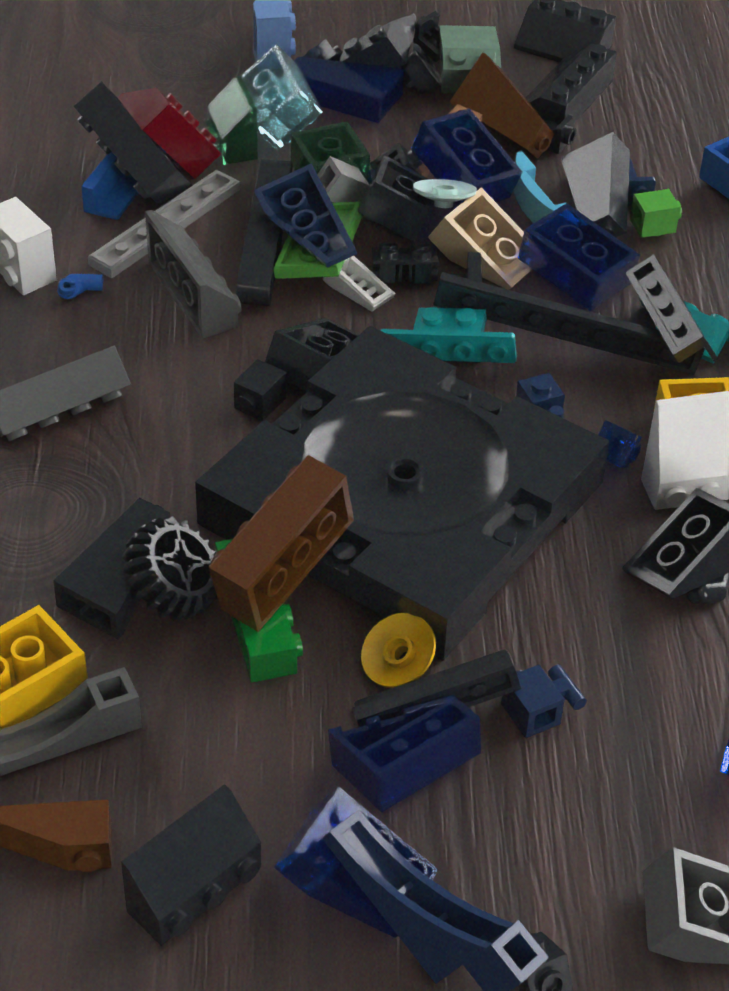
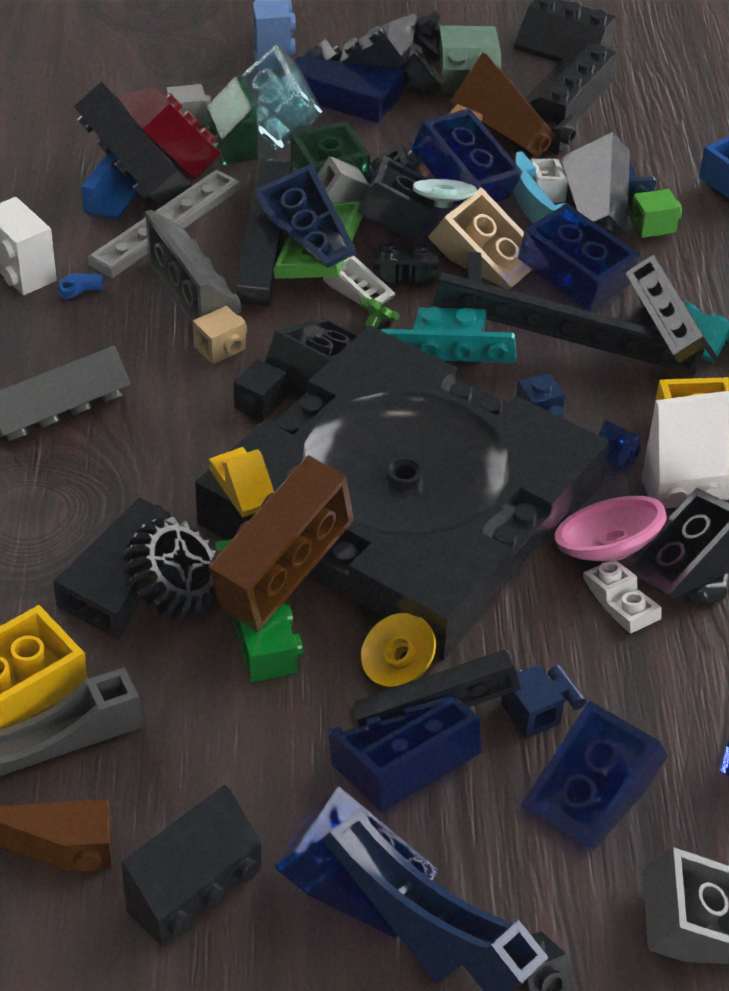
none -> light grey brick [167,84,212,126]
none -> tan brick [193,306,248,365]
none -> yellow slope [209,447,274,518]
none -> bright green plant [360,296,400,329]
none -> clear blue slope [521,700,668,851]
none -> white slope [529,159,568,203]
none -> bright pink dish [555,496,667,561]
none -> white slope [583,560,661,634]

